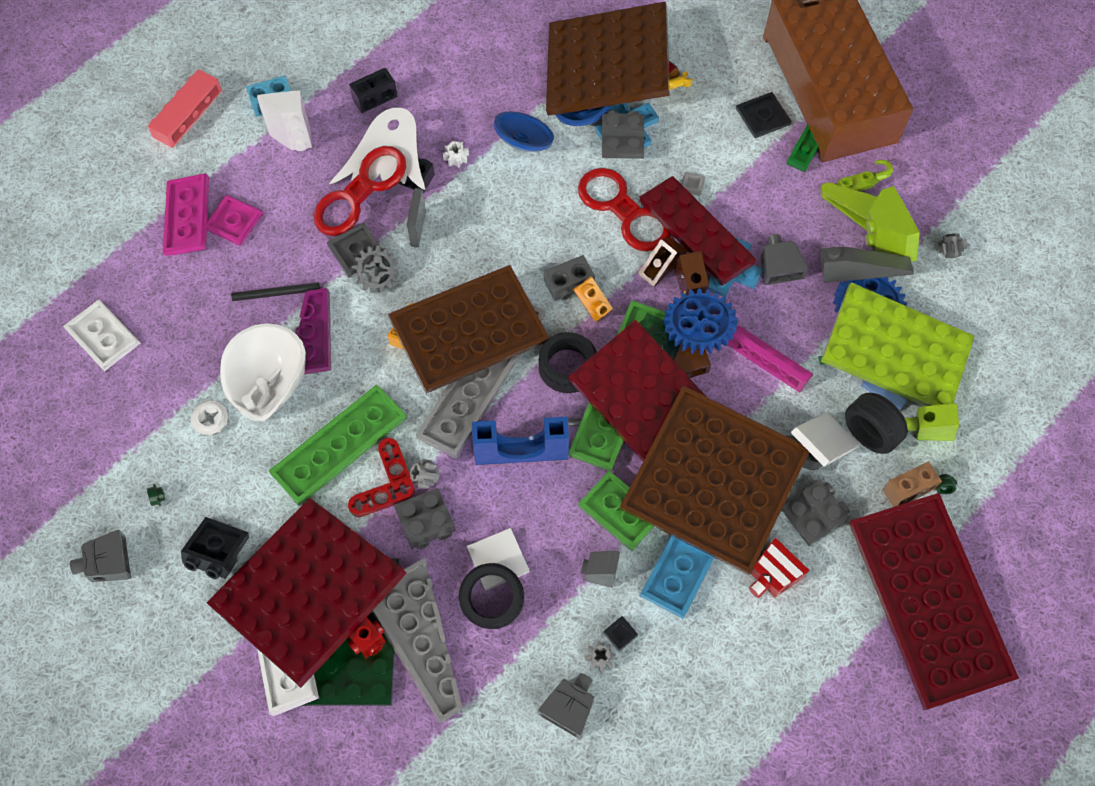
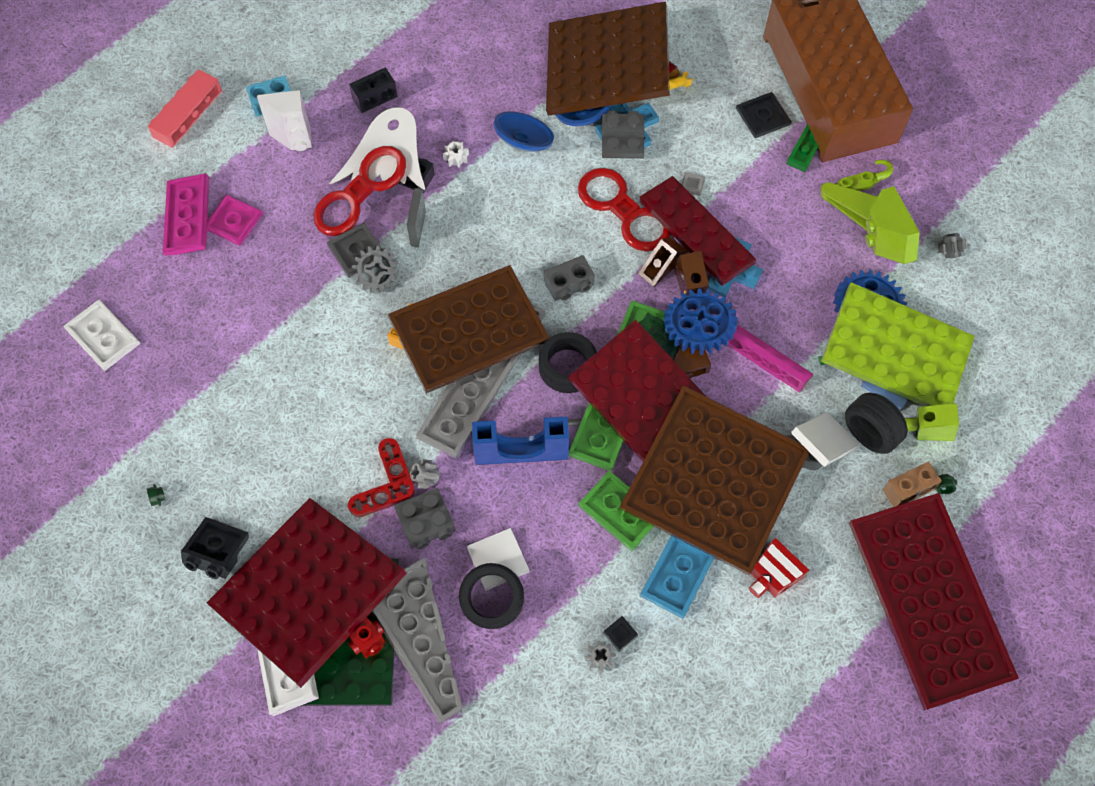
dark grey torso [70,530,131,582] -> none
white gear [191,401,229,436] -> none
white piece [220,323,306,421] -> none
pearl dark grey bar [231,282,320,301] -> none
bright green plate [269,384,407,506] -> none
magenta wing [295,288,331,375] -> none
dark grey torso [538,673,595,739] -> none
light orange hips [573,276,613,322] -> none
dark grey slope [581,551,620,588] -> none
dark grey torso [761,234,808,285] -> none
dark grey plate [781,479,850,547] -> none
dark grey wedge [818,246,914,283] -> none

